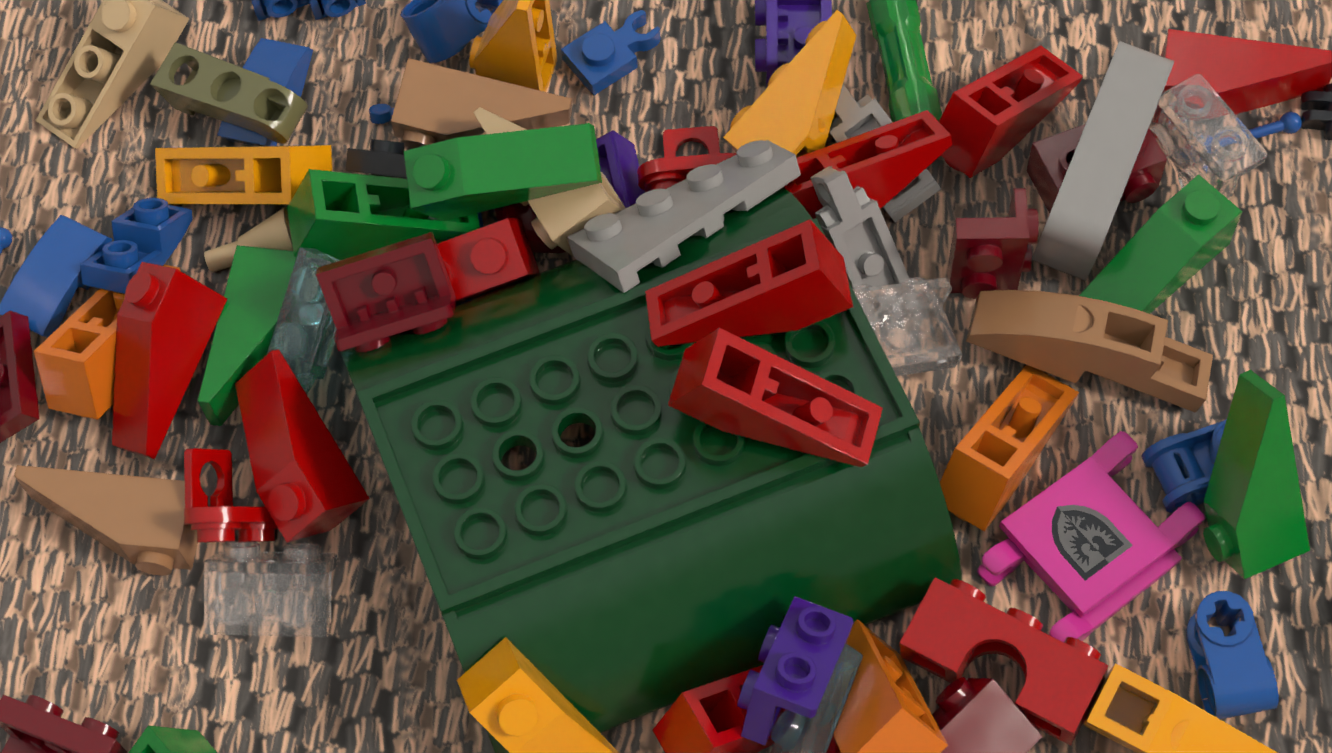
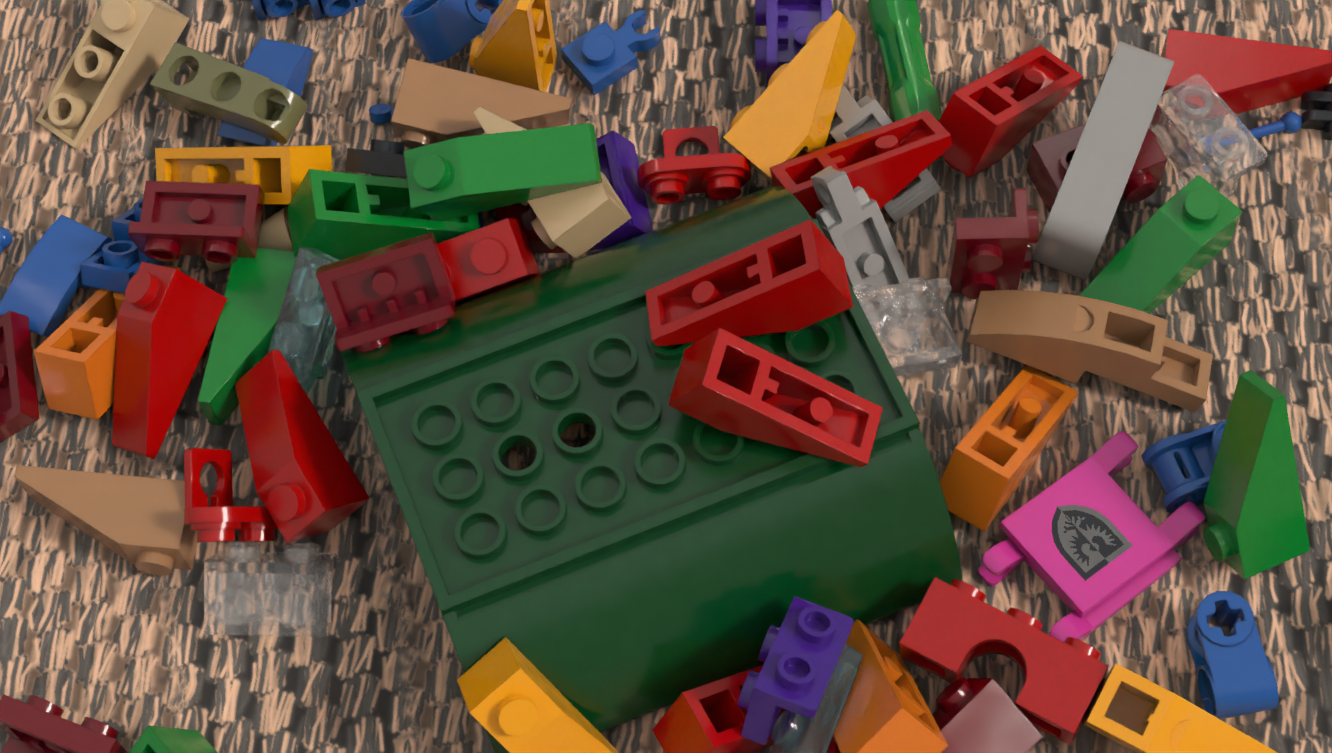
light grey wing [567,140,801,293] -> none
none -> dark red bracket [128,181,265,264]

